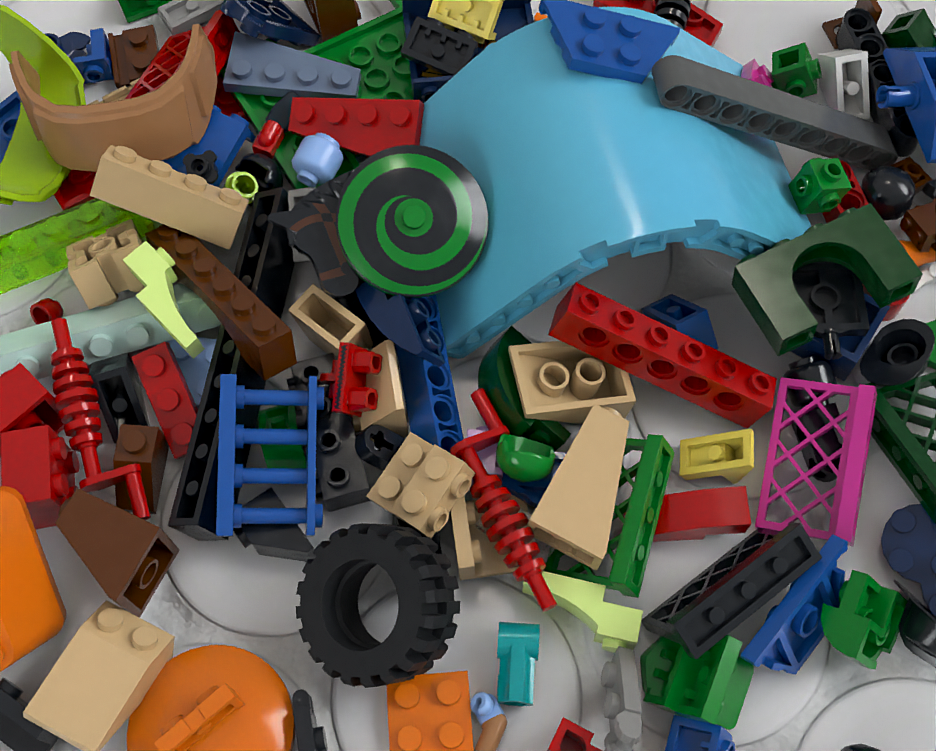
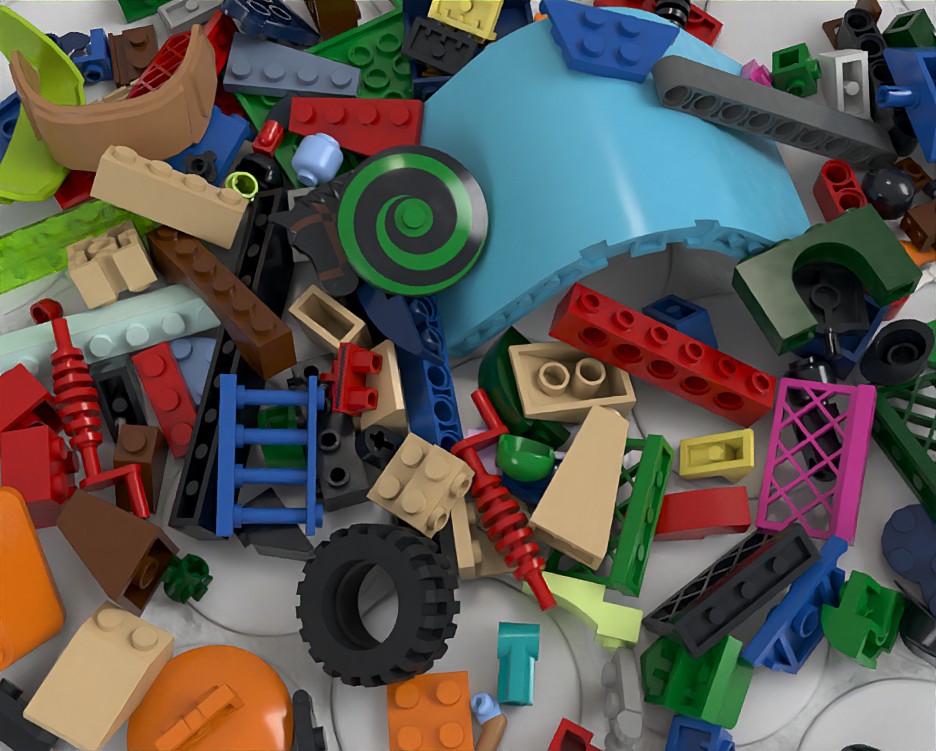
yellowish green slope [123,241,204,359] -> none
green brick [788,158,852,214] -> none
none -> dark green gear [159,553,213,604]

